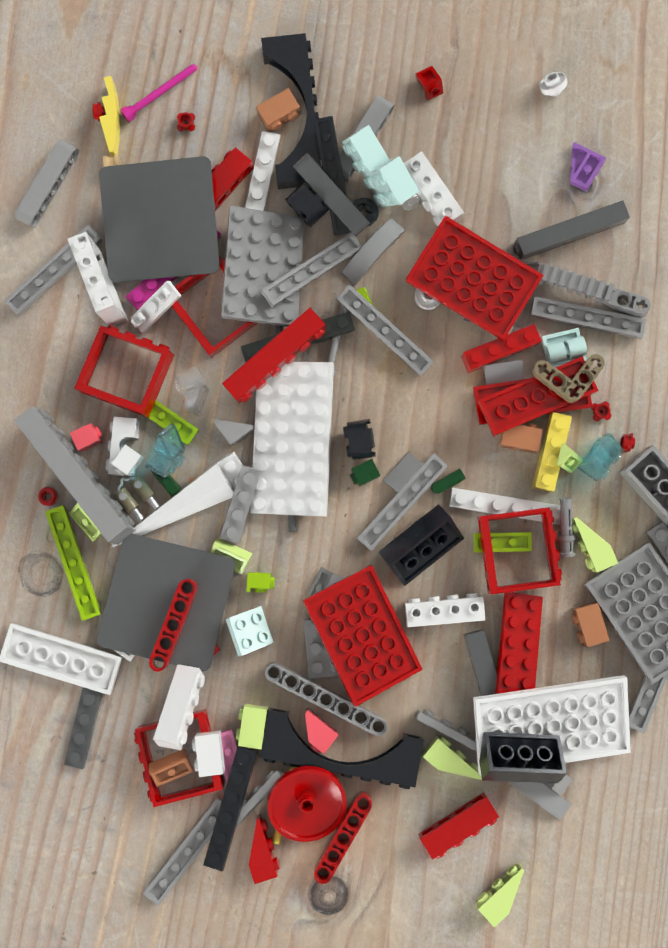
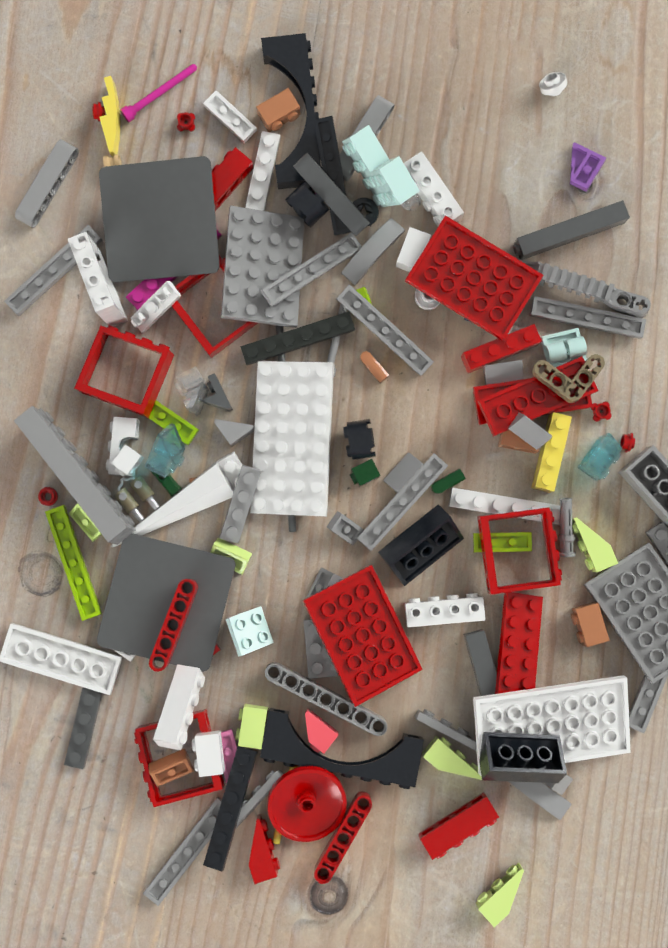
coral brick [70,423,103,452] -> none
red brick [222,307,326,404] -> none
lime brick [246,572,275,593] -> none
red bracket [415,66,443,100] -> none
yellowish green slope [557,443,583,473] -> none
none -> dark grey slope [202,373,233,411]
none -> white plate [203,91,257,143]
none -> light grey slope [327,511,363,545]
none -> nougat bar [360,351,389,383]
none -> white brick [396,227,431,272]
none -> light grey slope [508,413,552,450]

